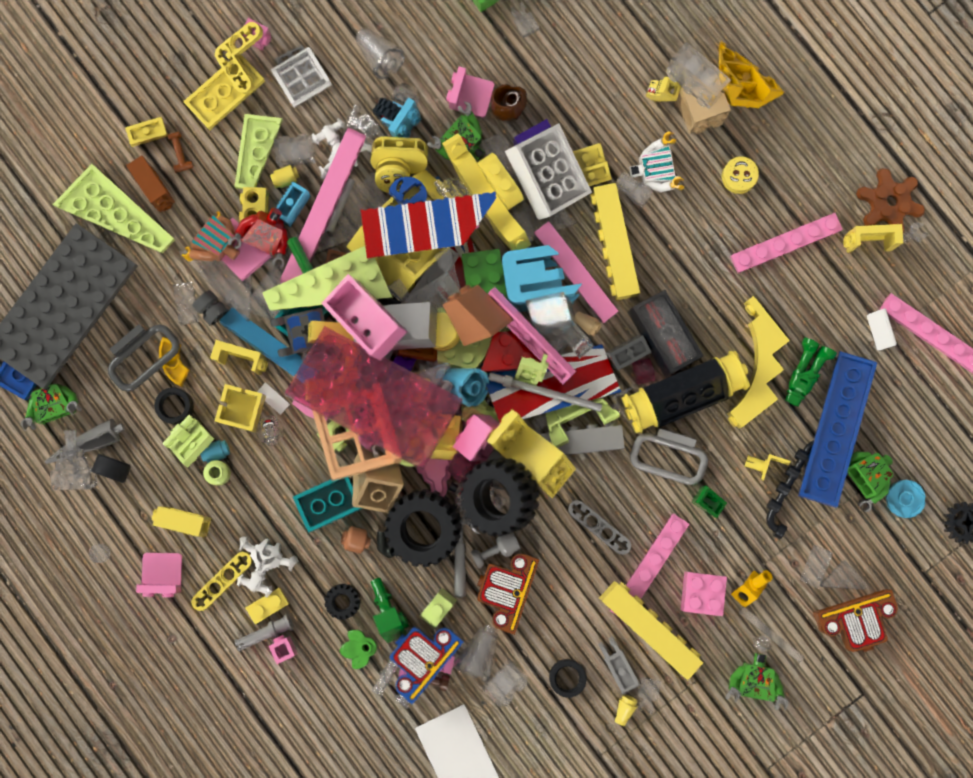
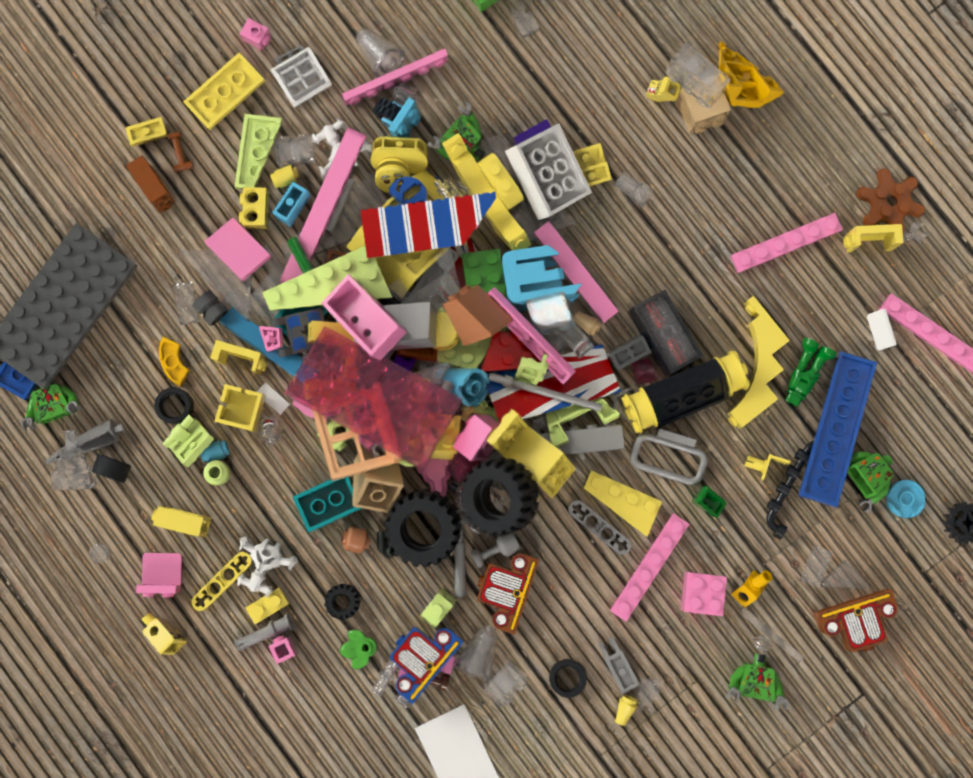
yellowish green wing [52,164,175,254] -> none
dark grey bar [108,324,180,392] -> none
nougat torso [181,211,240,262] -> none
light yellow beam [215,22,263,94] -> none
red torso [228,208,288,268] -> none
clear piece [342,105,379,139] -> none
green brick [371,578,410,643] -> none
bright pink bracket [446,67,494,118] -> none
reddish brown hair [491,84,527,121] -> none
light yellow brick [590,183,640,301] -> none
light yellow brick [599,581,703,680] -> none
torso [630,132,684,192] -> none
light yellow head [722,156,759,194] -> none
none -> light yellow torso [142,613,187,655]
none -> bright pink piece [259,326,283,352]
none -> bright pink plate [342,48,448,106]
none -> light yellow wing [584,470,662,537]

